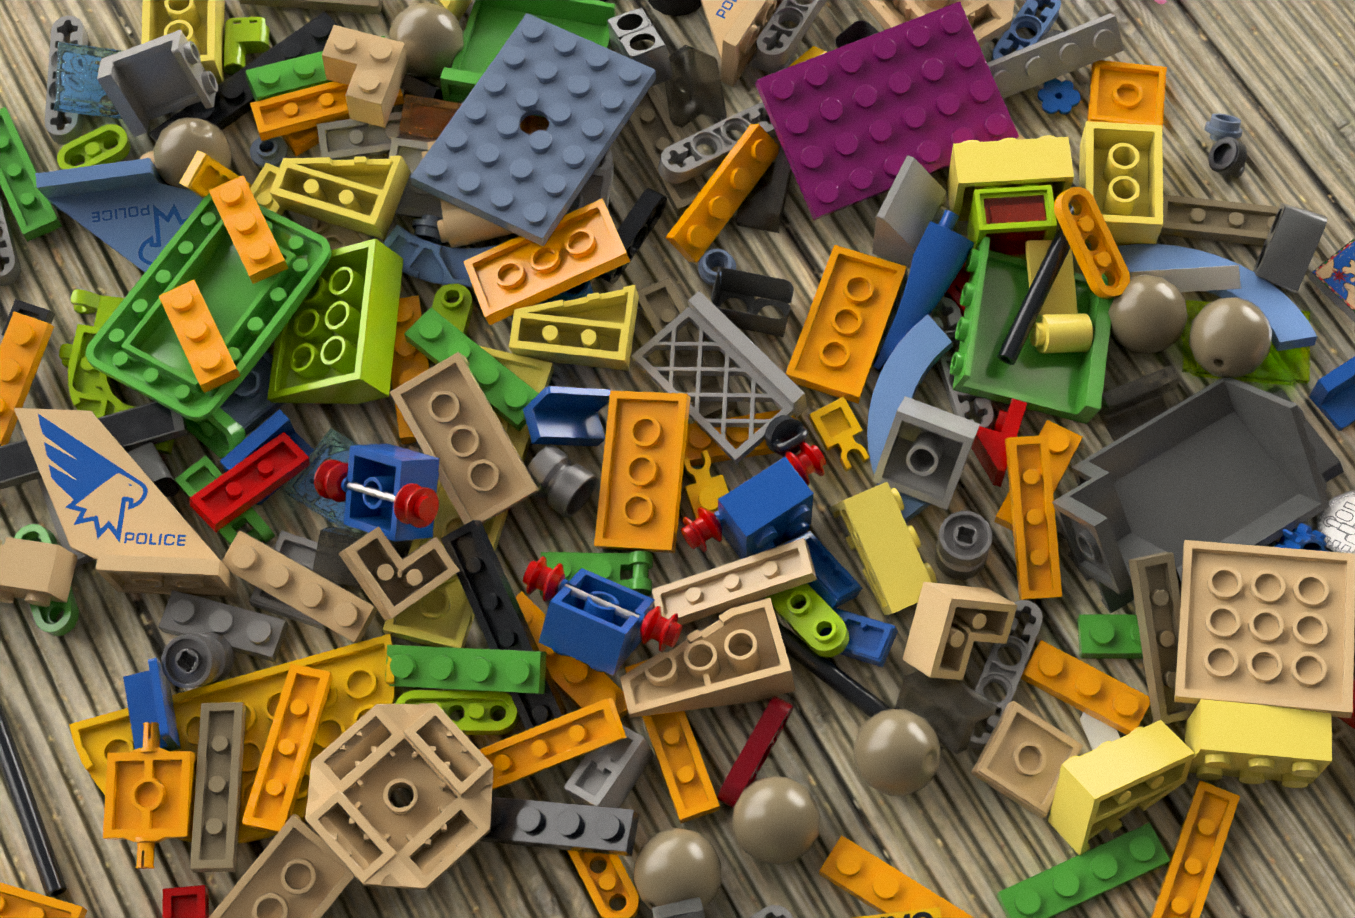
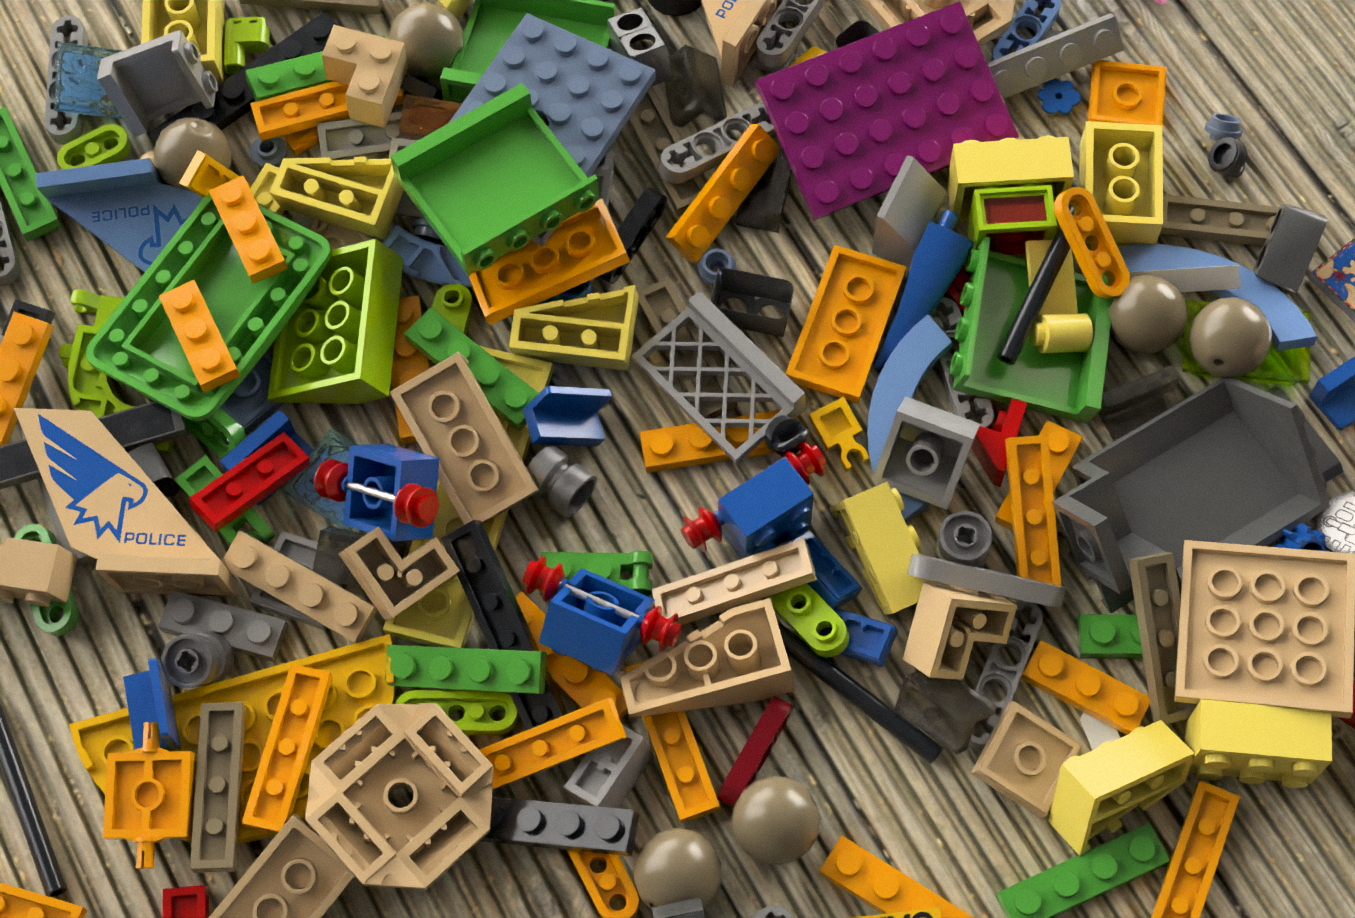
light orange plate [594,391,690,553] -> none
yellow plate [684,450,729,519] -> none
dark tan piece [854,709,941,796] -> none
none -> bright green panel [390,83,600,275]
none -> light grey beam [907,554,1066,608]

